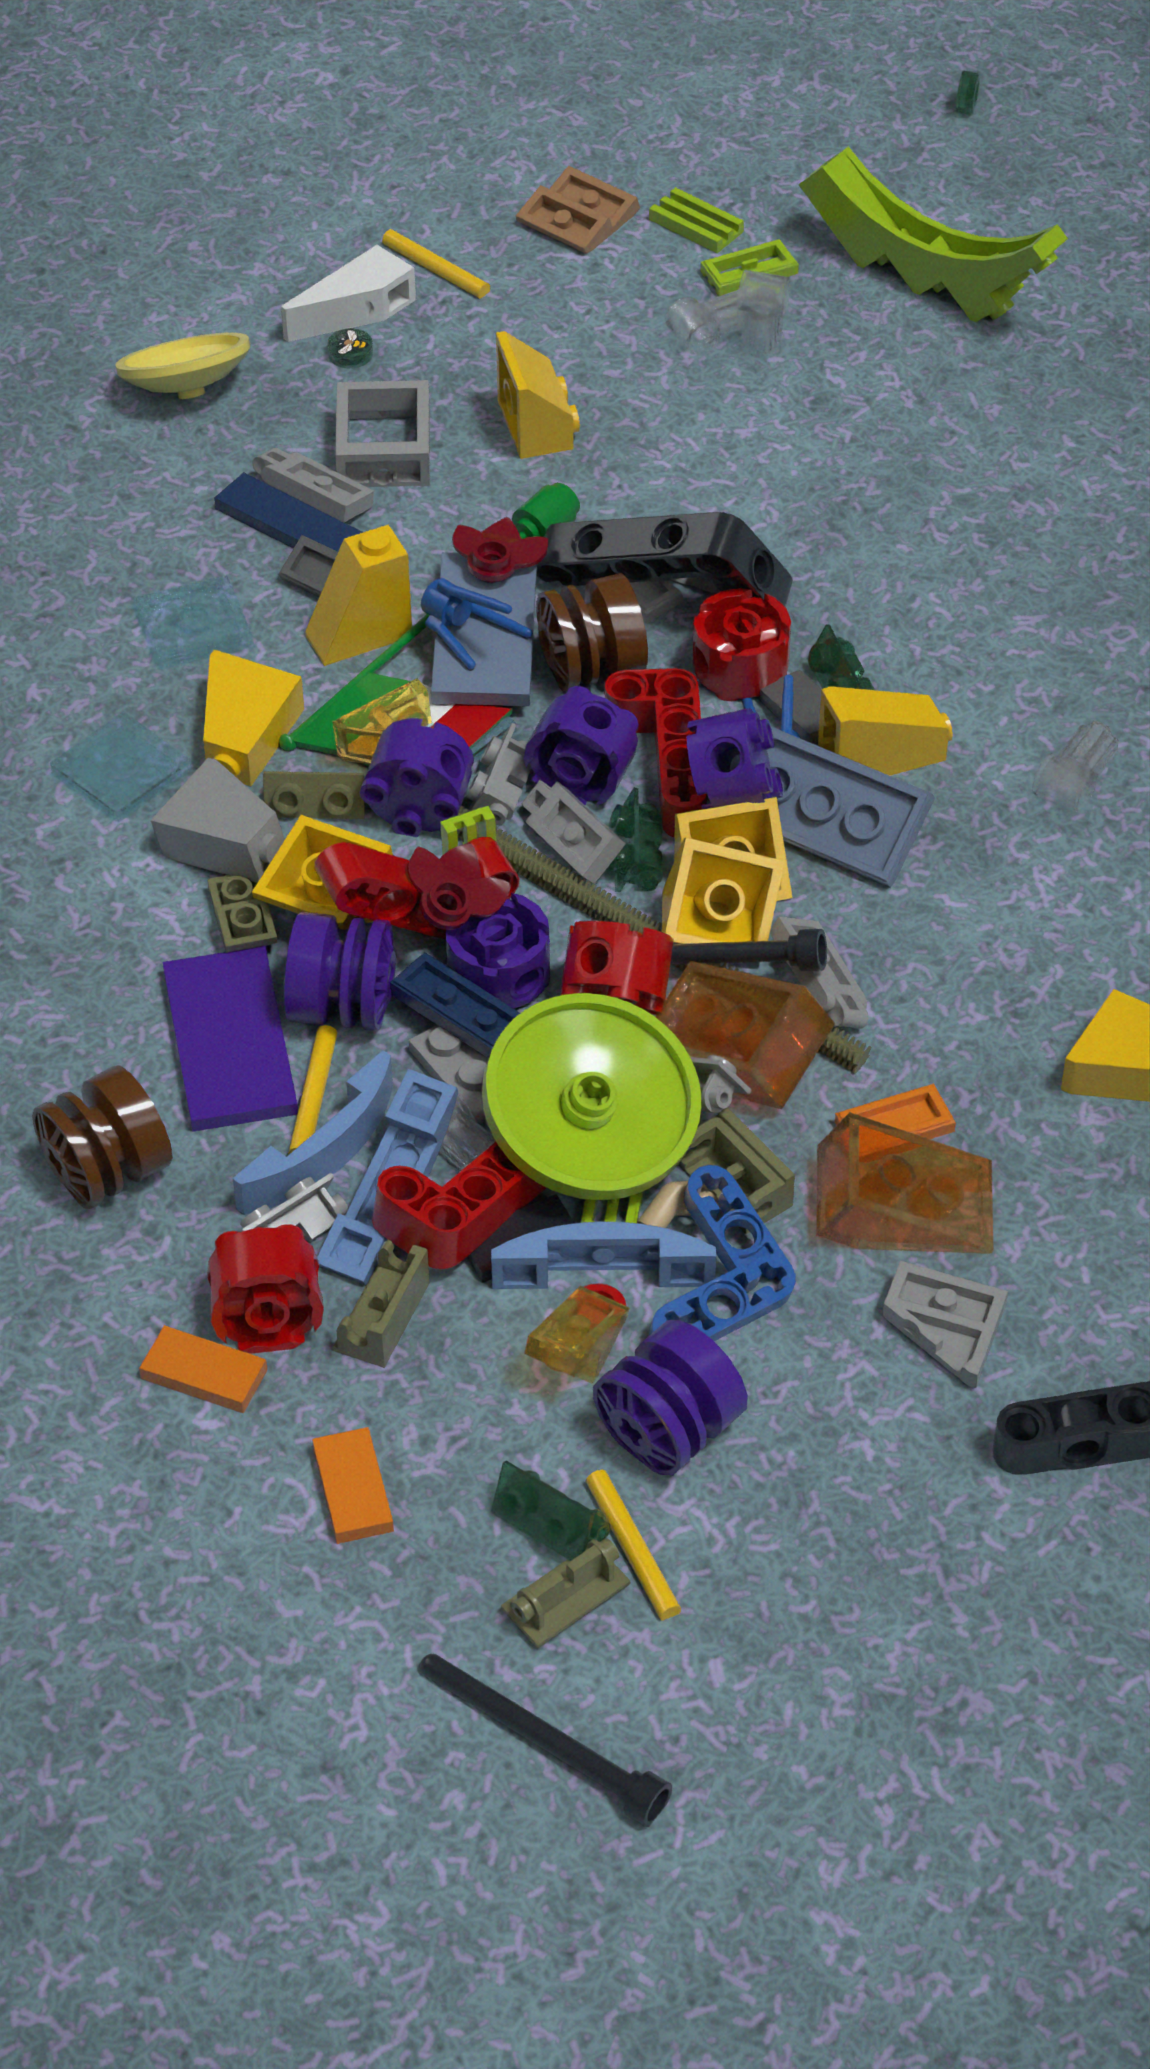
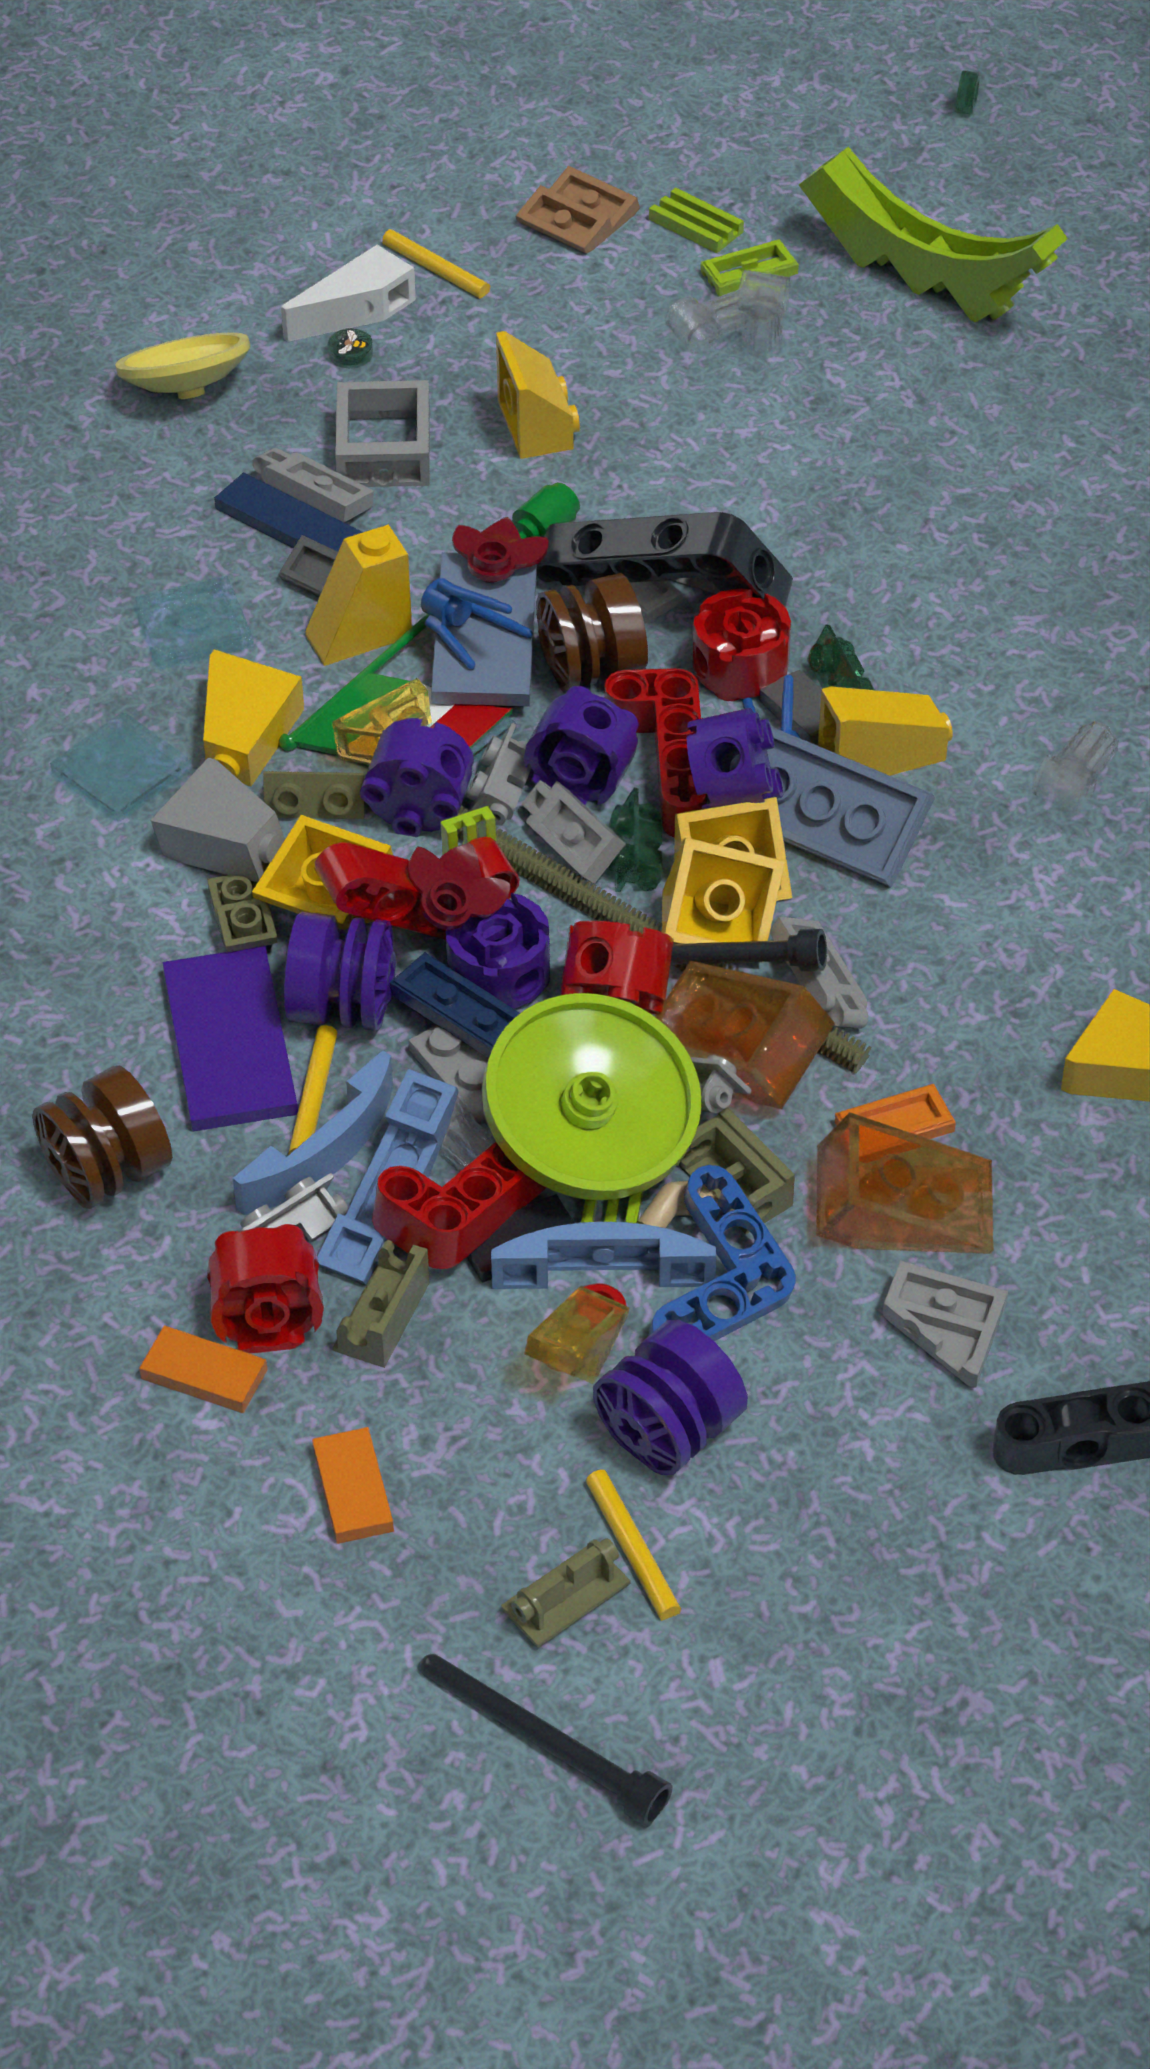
clear green hinge [491,1460,611,1561] -> none

